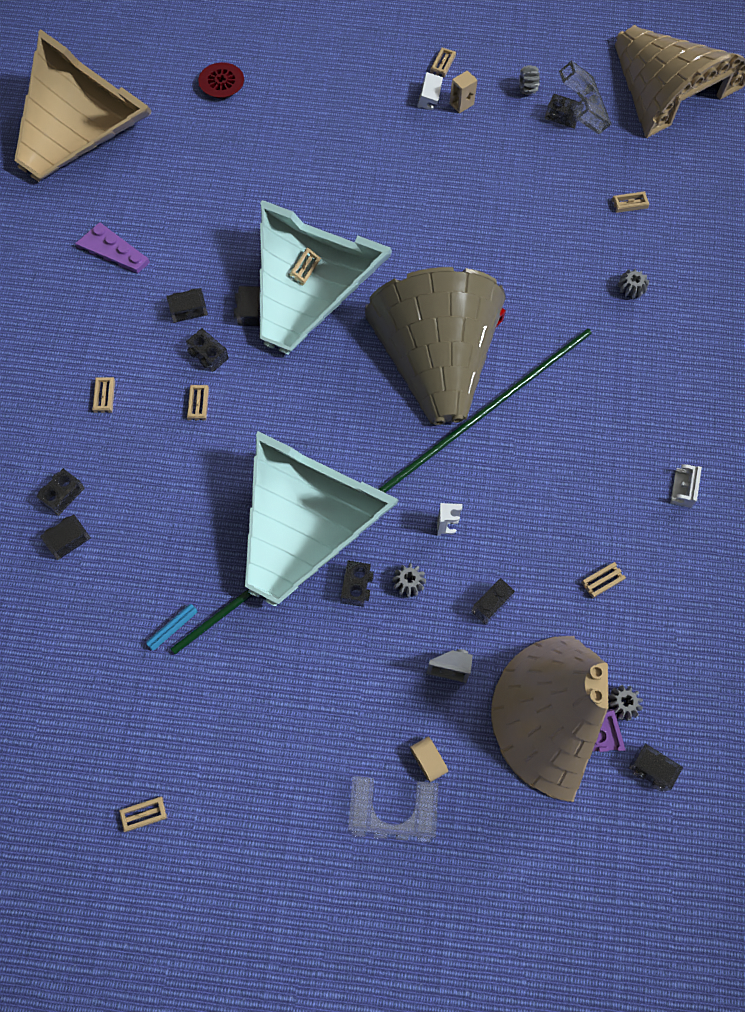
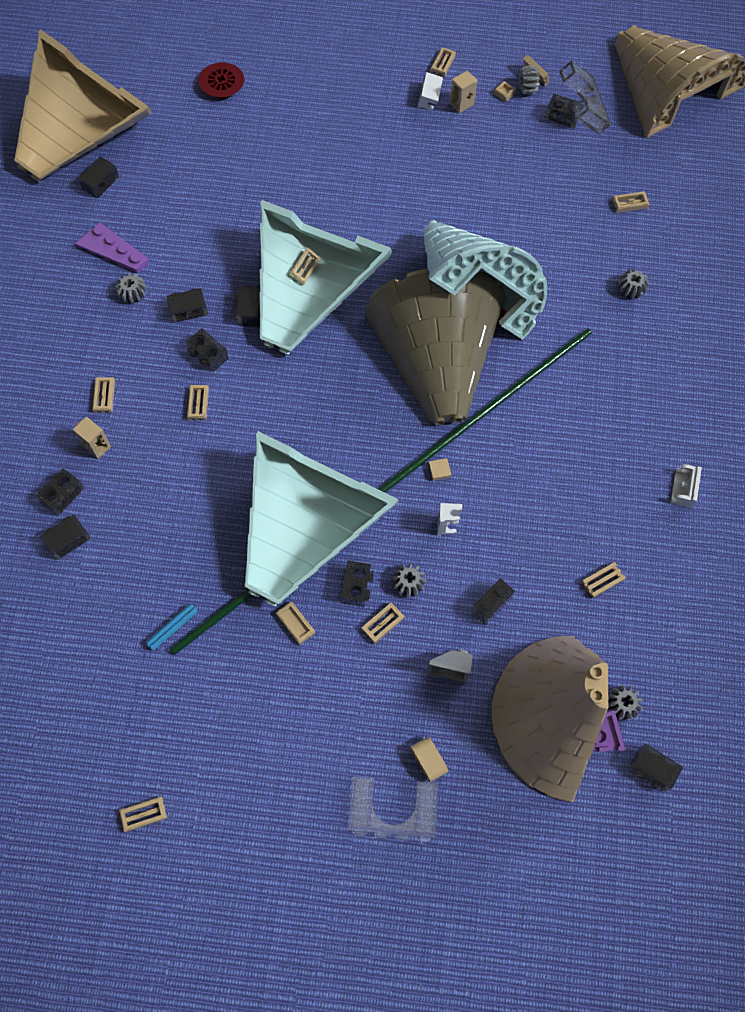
none -> tan brick [72,416,111,459]
none -> clear smoke brick [78,156,119,198]
none -> light grey gear [115,273,146,304]
none -> tan tile [276,601,316,645]
none -> tan tile [361,602,405,644]
none -> light aqua cone [423,220,547,340]
none -> tan tile [429,458,451,481]
none -> tan tile [494,81,516,102]
none -> tan tile [523,55,550,86]

